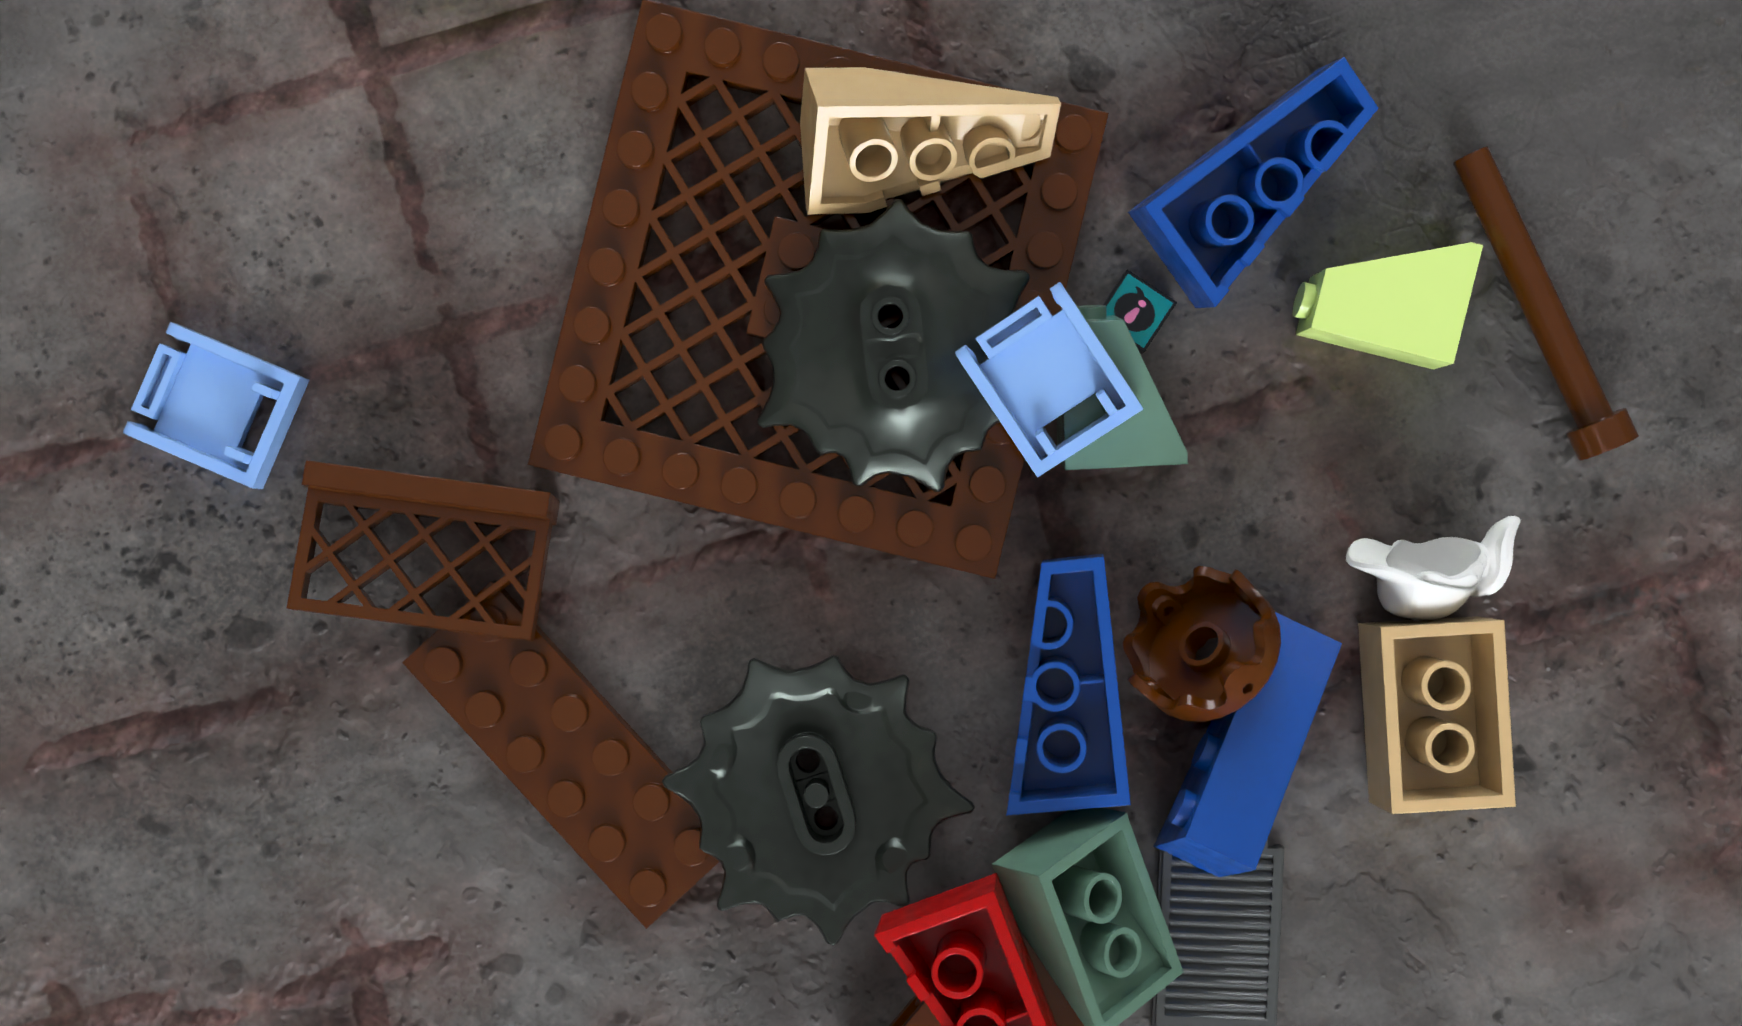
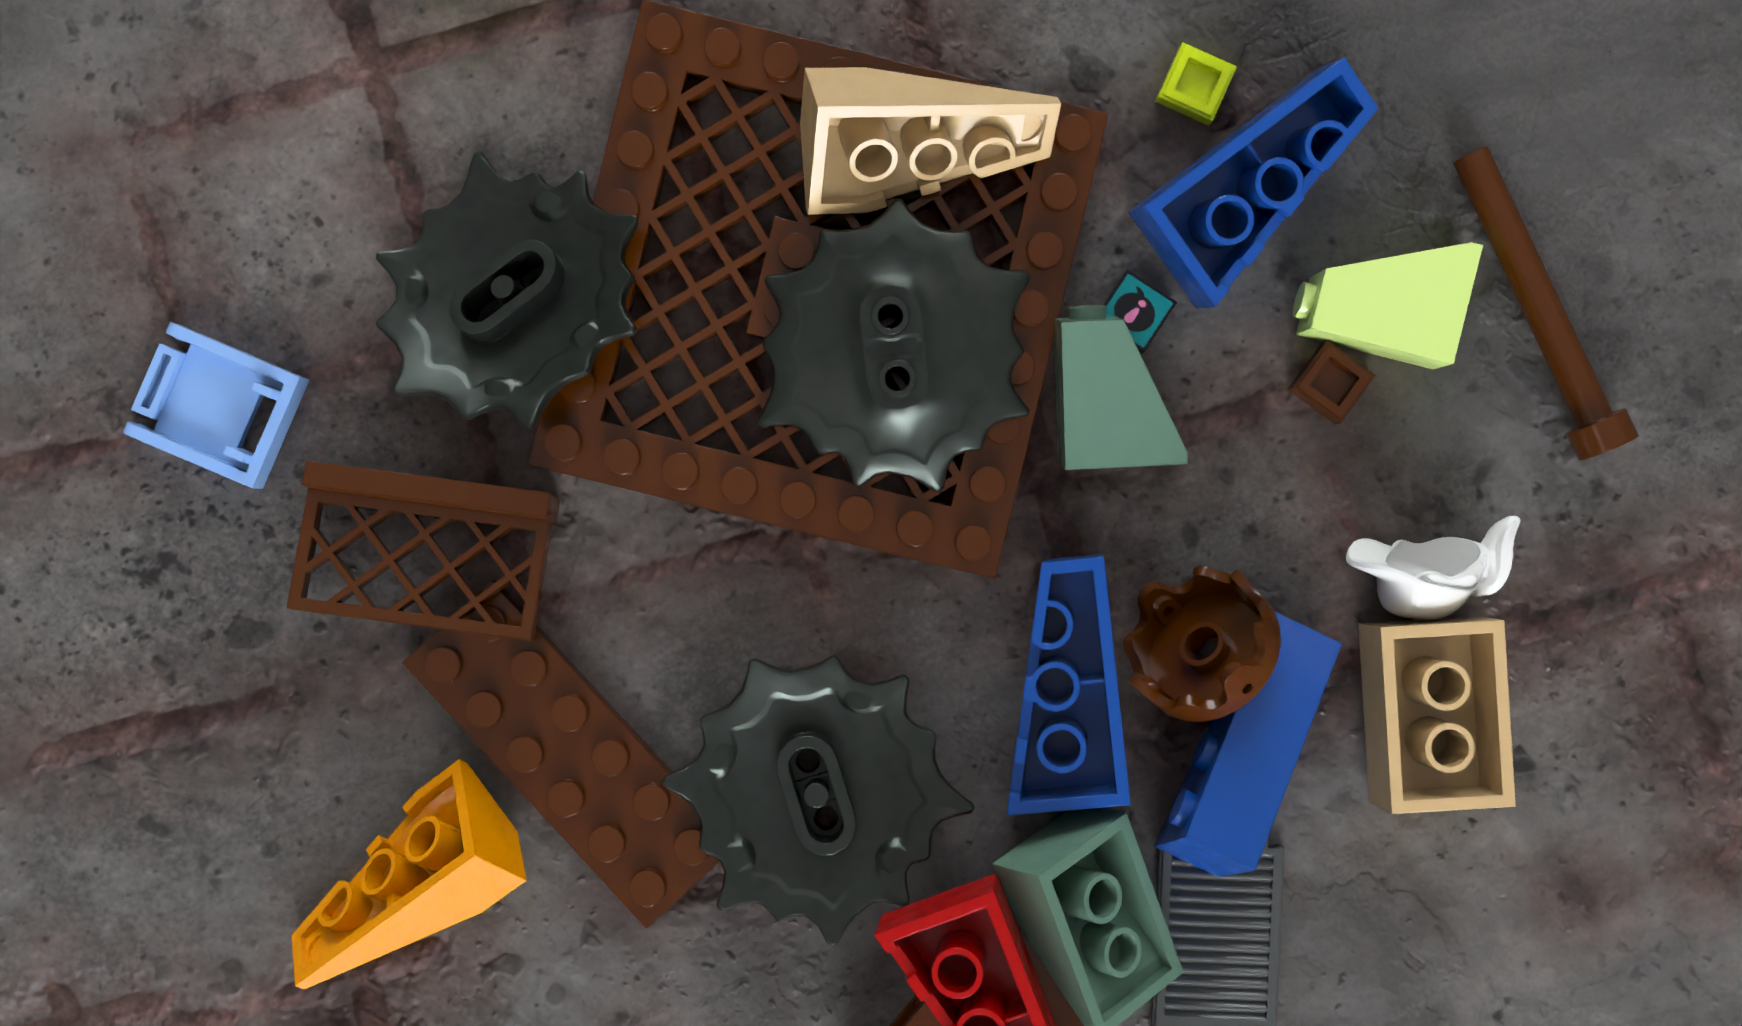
light blue container [955,282,1143,478] -> none
none -> light orange wedge [292,759,527,990]
none -> pearl dark grey piece [376,152,638,429]
none -> neon yellow tile [1155,42,1237,126]
none -> reddish brown tile [1287,340,1376,425]

